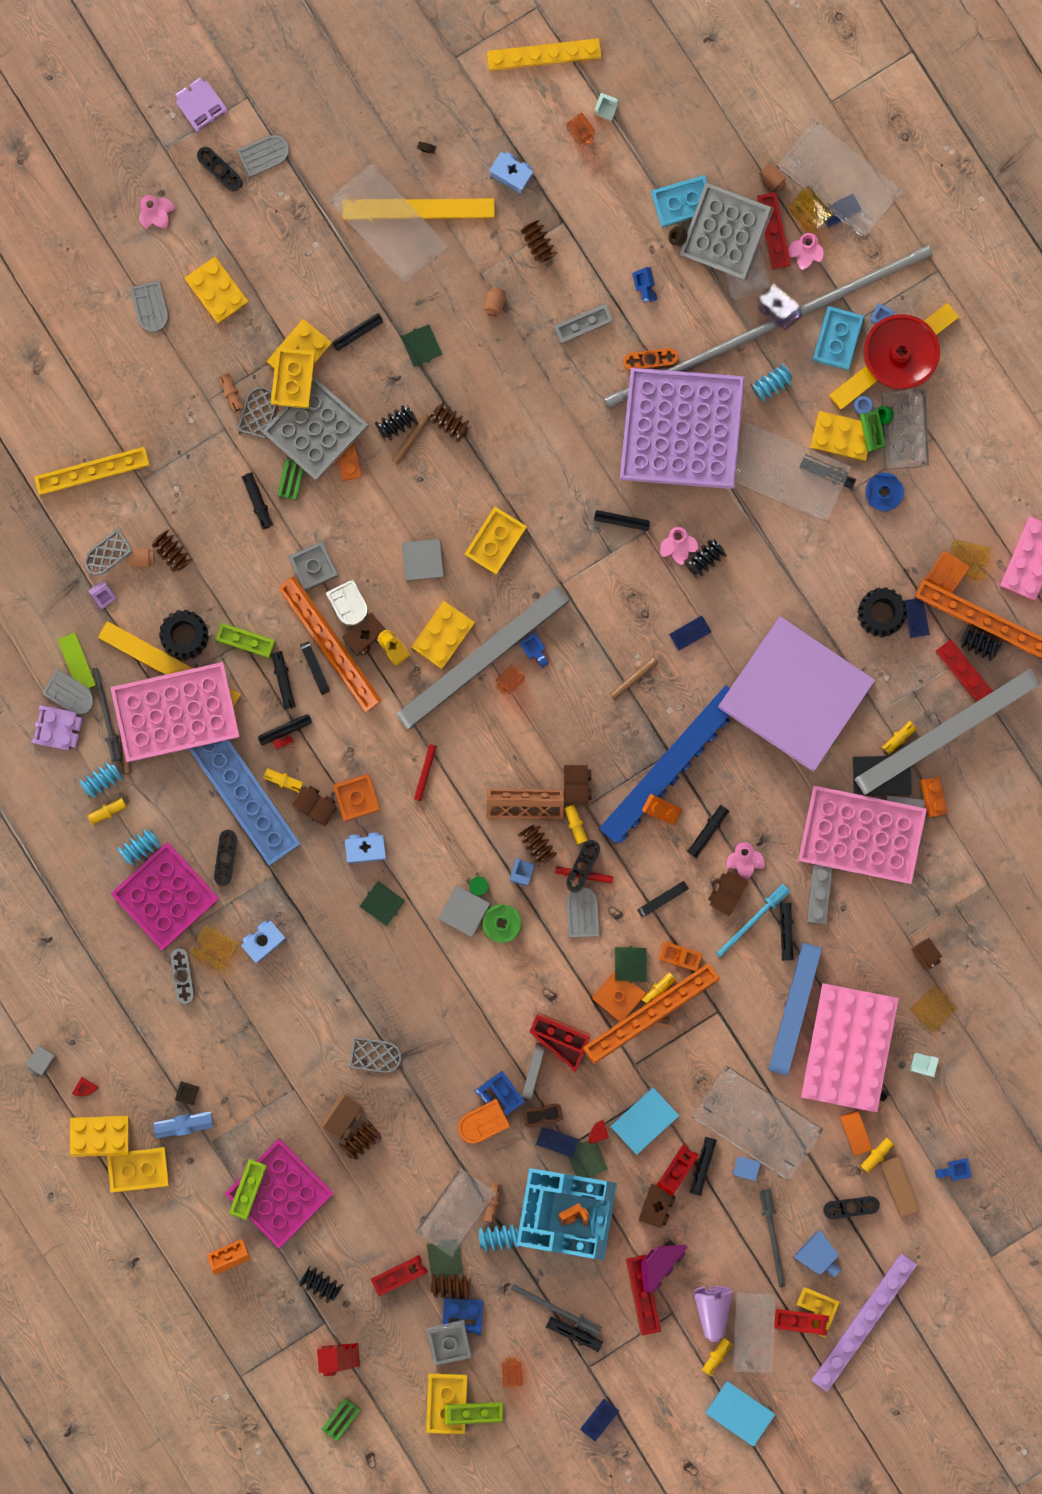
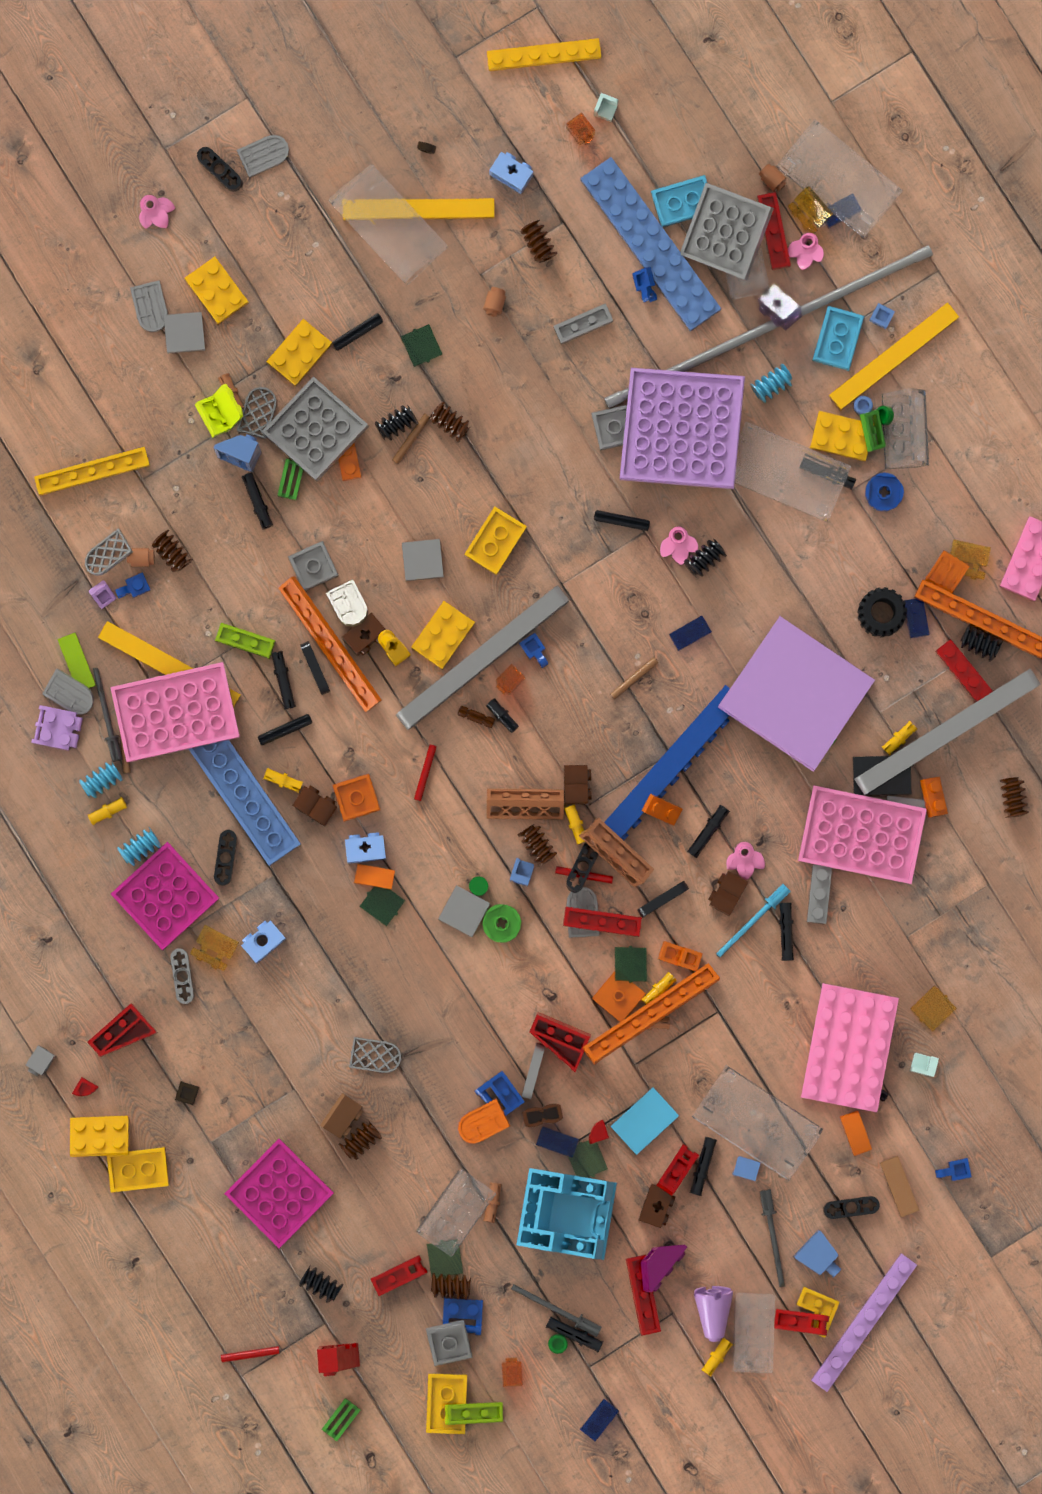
medium blue piece [153,1111,214,1139] -> none
black tyre [159,610,209,660] -> none
lavender plate [175,78,228,133] -> none
orange bracket [207,1239,250,1275] -> none
lime tile [229,1159,267,1220] -> none
yellow plate [271,348,315,409] -> none
red tile [273,736,294,750] -> none
medium azure piece [479,1224,519,1252] -> none
orange bracket [558,1203,590,1227] -> none
orange beam [623,348,678,371] -> none
dark brown tile [669,226,687,246] -> none
medium azure tile [705,1381,775,1447] -> none
medium blue beam [769,942,822,1076] -> none
yellow pin [860,1137,895,1174] -> none
red dish [863,314,940,390] -> none
reddish brown brick [911,938,942,969] -> none
none -> red wedge [87,1003,158,1057]
none -> blue plate [115,572,151,599]
none -> light grey tile [163,312,205,354]
none -> neon yellow bracket [195,384,243,438]
none -> medium blue slope [214,434,261,472]
none -> red bar [221,1346,280,1362]
none -> orange slope [354,864,395,890]
none -> reddish brown axle [458,706,495,728]
none -> black axle [486,698,519,733]
none -> green tile [548,1334,568,1354]
none -> red plate [563,907,642,937]
none -> nougat fence [579,818,654,887]
none -> medium blue plate [580,157,721,332]
none -> light grey tile [591,405,627,451]
none -> reddish brown piece [1000,777,1029,818]

